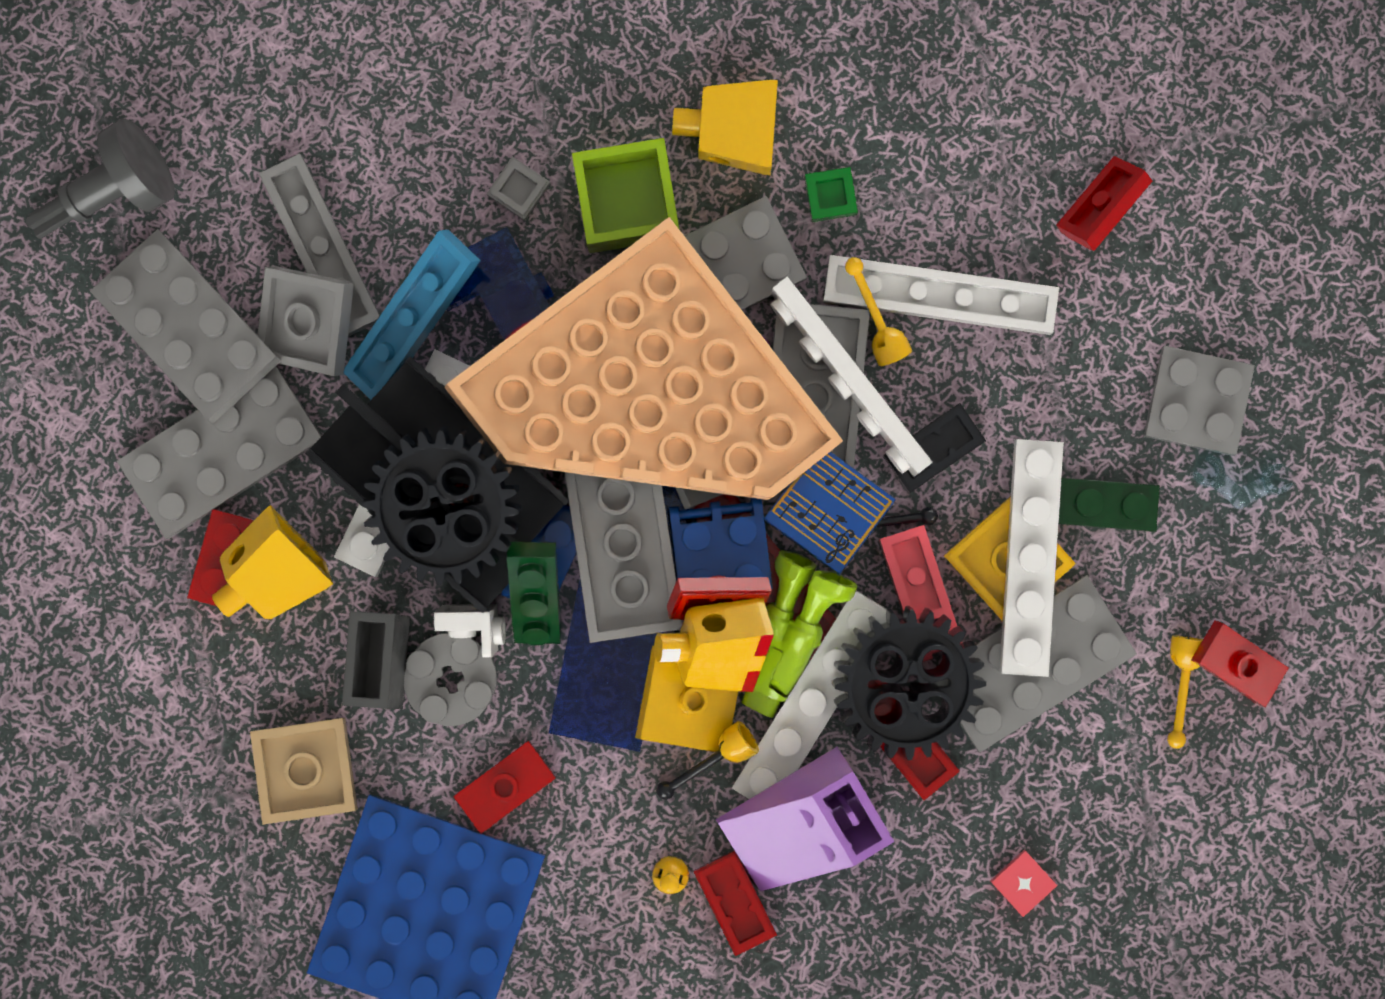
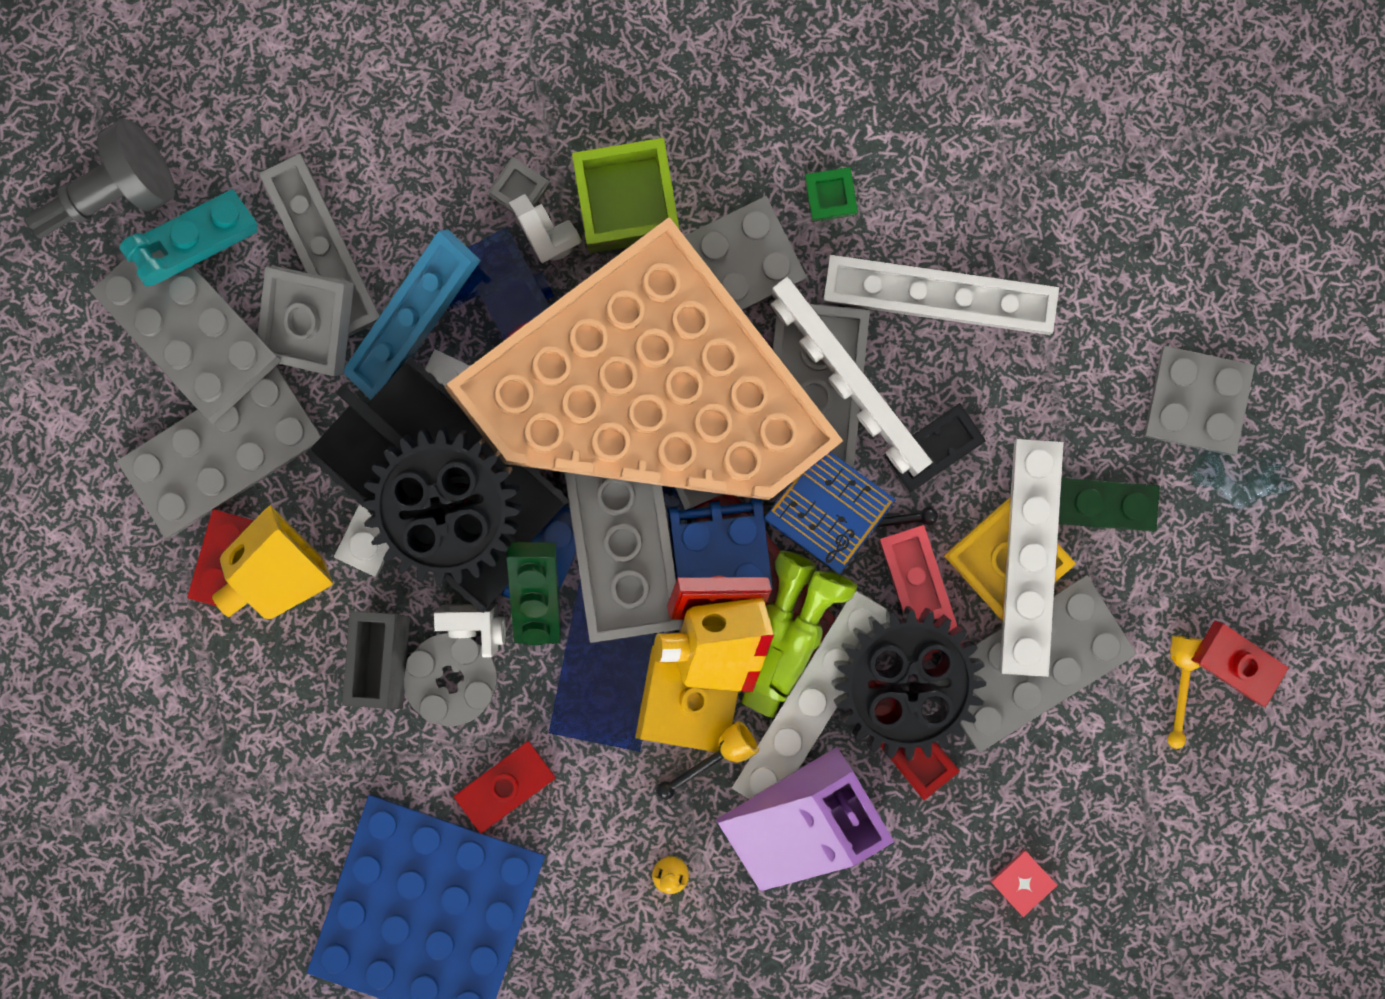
tan plate [250,718,358,825] -> none
yellow torso [672,80,778,175] -> none
red plate [693,850,777,956] -> none
yellow hinge [845,257,912,366] -> none
red plate [1056,156,1153,251] -> none
none -> teal plate [119,189,257,287]
none -> white bracket [509,194,582,263]

